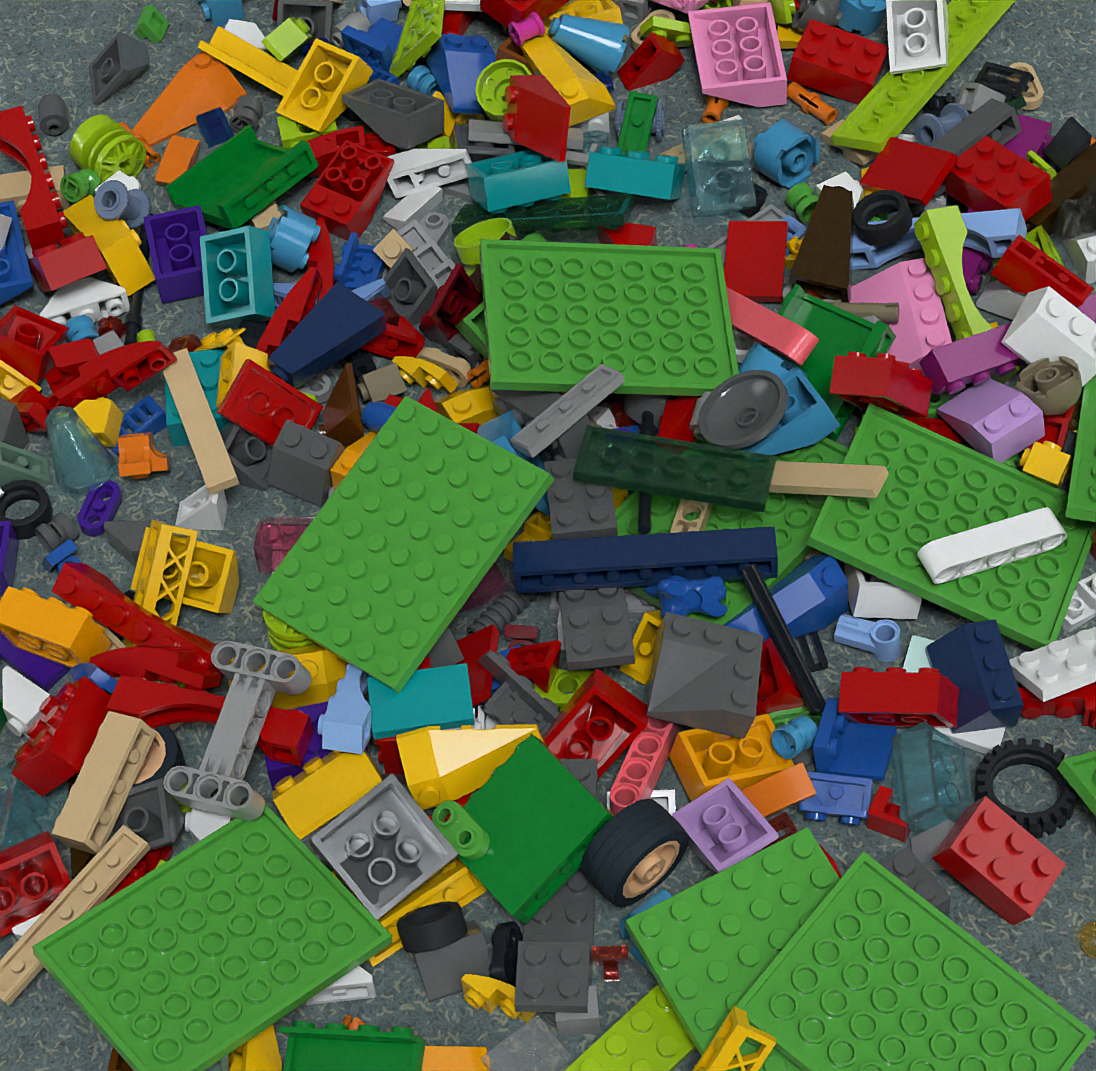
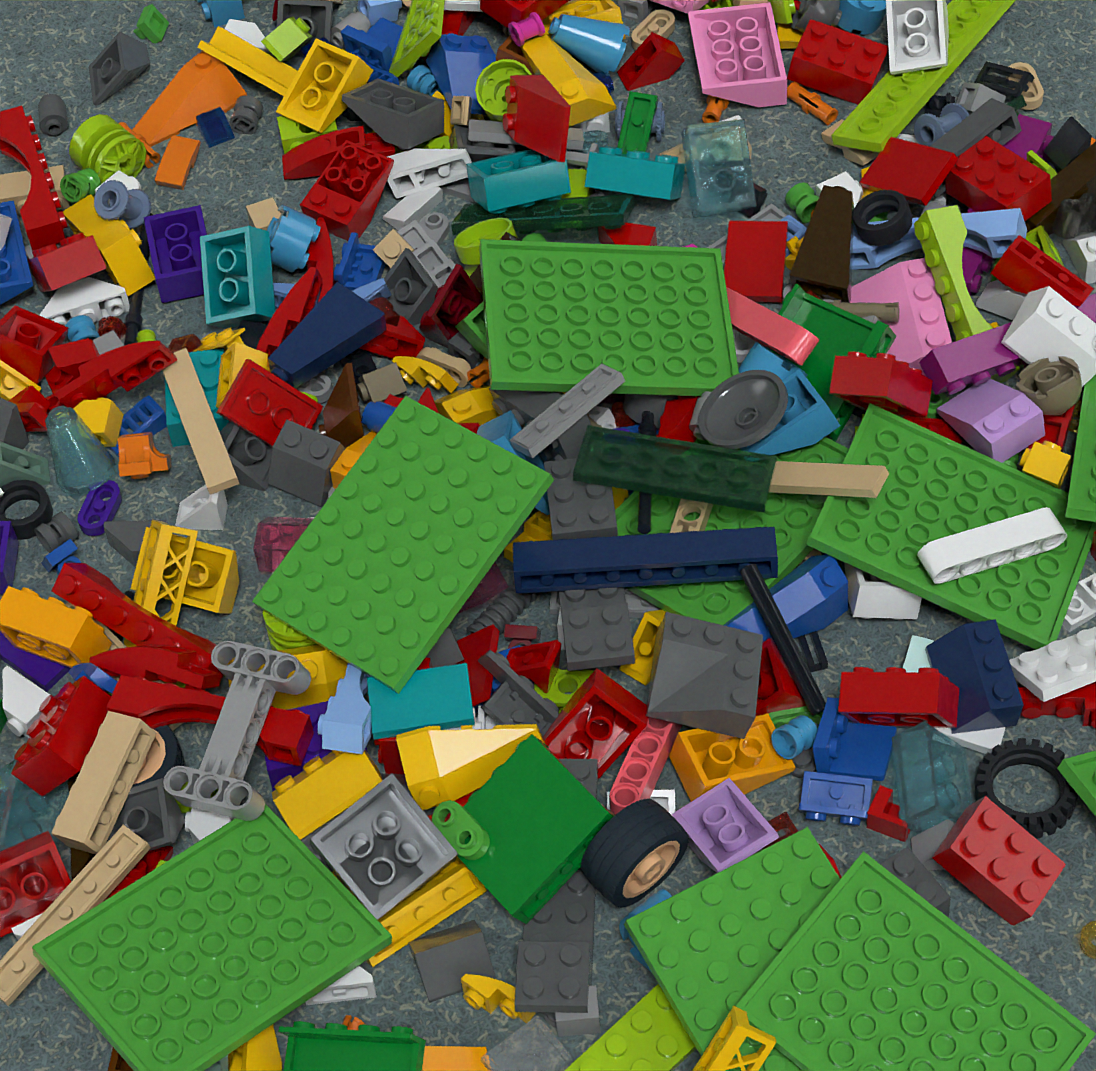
green panel [165,125,319,229] -> none
black tyre [396,901,468,953] -> none
black plate [489,921,523,987] -> none
clear red tile [592,945,629,982] -> none
lime plate [640,15,693,47] -> none
blue animal [643,575,727,619] -> none
orange slope [741,762,817,819] -> none
dark azure brick [754,119,820,188] -> none
light blue piece [834,614,901,662] -> none
none -> tan slope [450,96,472,126]

